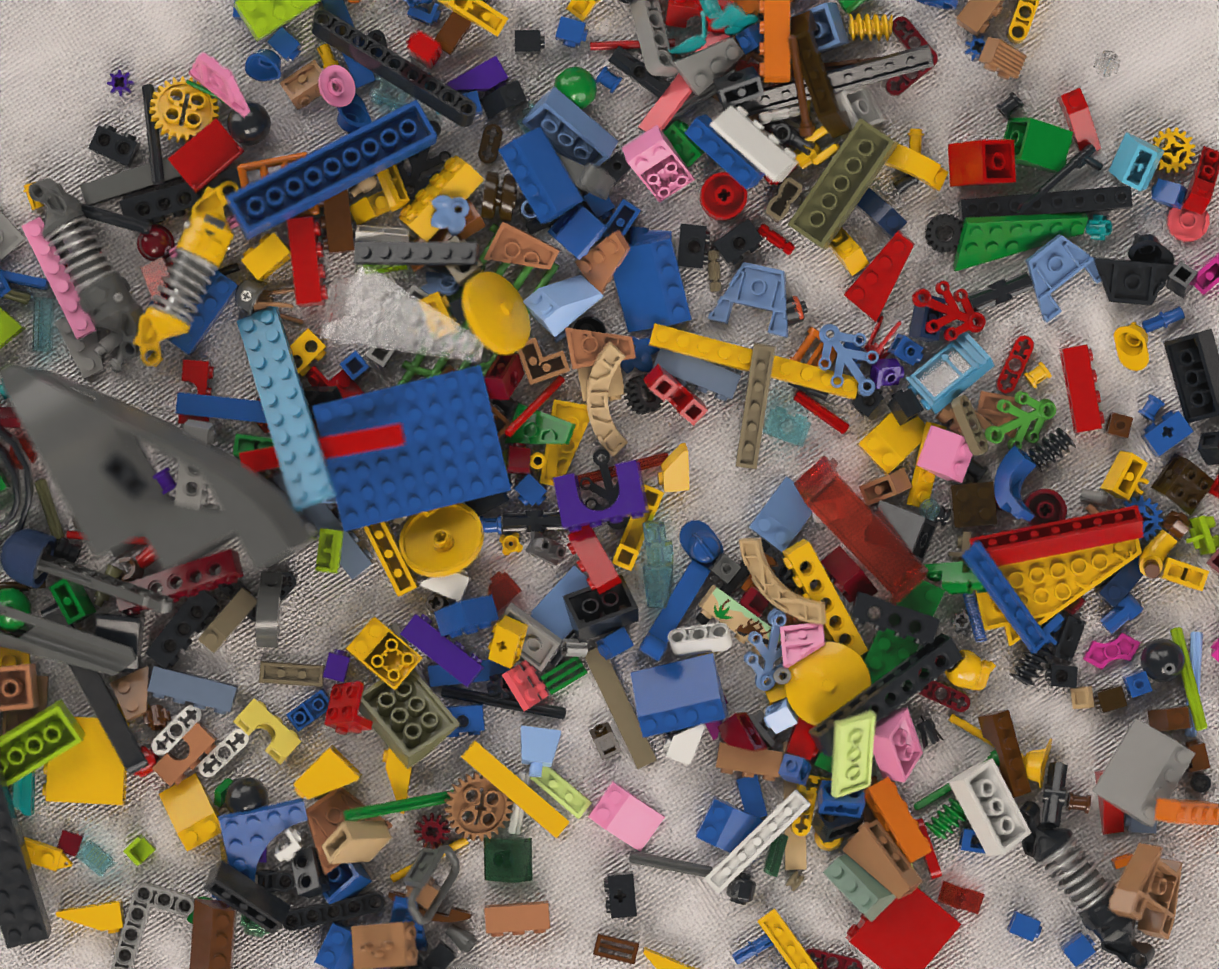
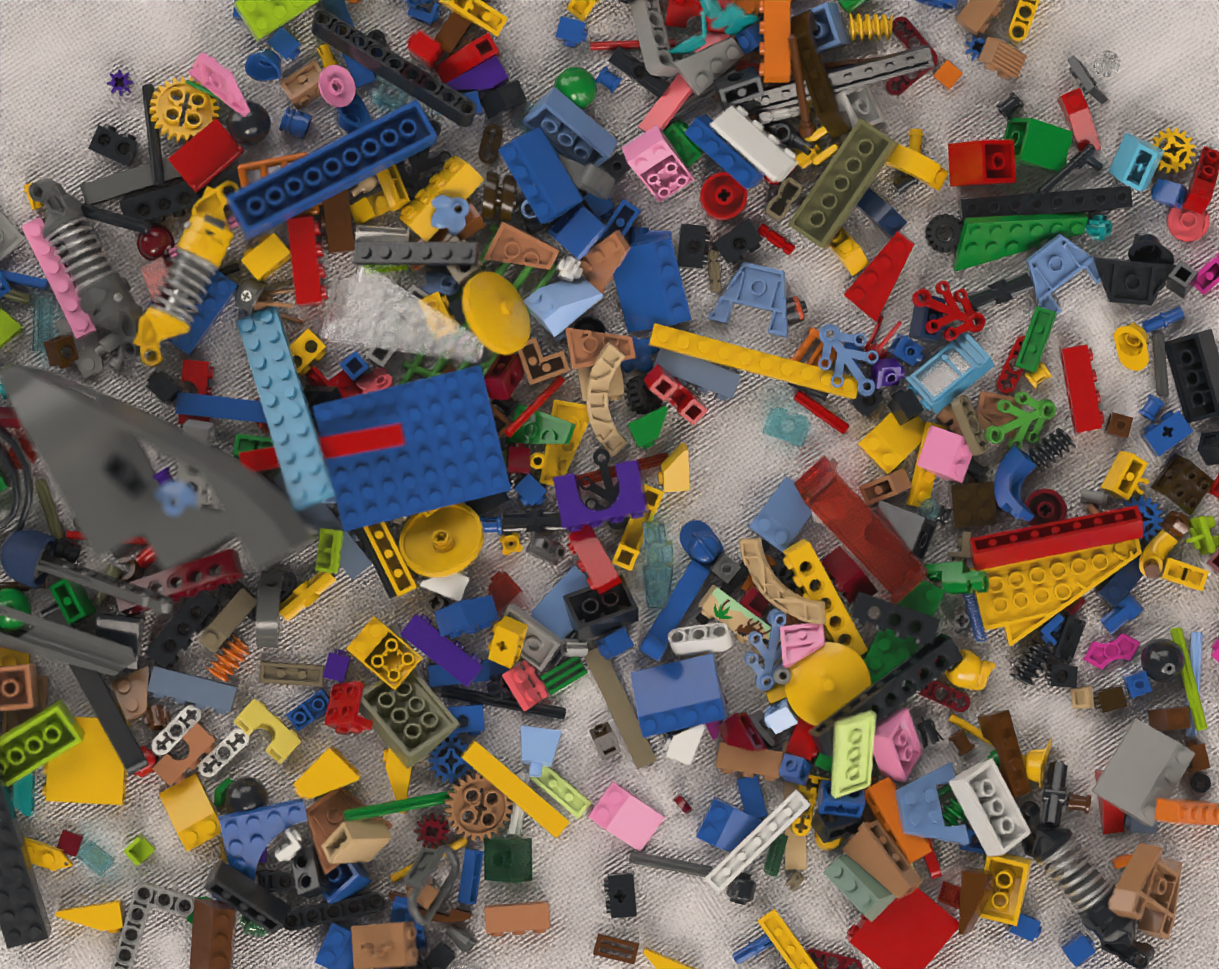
black brick [515,30,545,54] -> none
dark tan plate [736,342,775,469] -> none
blue tile [961,542,1049,654] -> none
none -> reddish brown brick [43,335,79,369]
none -> black brick [146,371,184,405]
none -> medium blue dish [154,481,197,515]
none -> orange piece [206,634,251,682]
none -> blue piece [279,107,312,140]
none -> yellow piece [280,571,337,621]
none -> coral plate [356,367,394,394]
none -> black bar [356,527,397,599]
none -> blue gear [428,737,473,784]
none -> red slope [434,32,500,84]
none -> blue piece [458,848,484,904]
none -> white gear [555,256,584,282]
none -> green slope [627,406,668,450]
none -> dark red tile [673,794,692,815]
none -> medium blue wing [895,762,969,846]
none -> orange tile [933,60,963,90]
none -> reddish brown bush [948,728,975,756]
none -> reddish brown slope [959,868,996,935]
none -> yellow slope [980,853,1033,926]
none -> green tile [1015,306,1057,373]
none -> wing [1067,55,1109,104]
none -> dark grey axle [1152,333,1169,396]

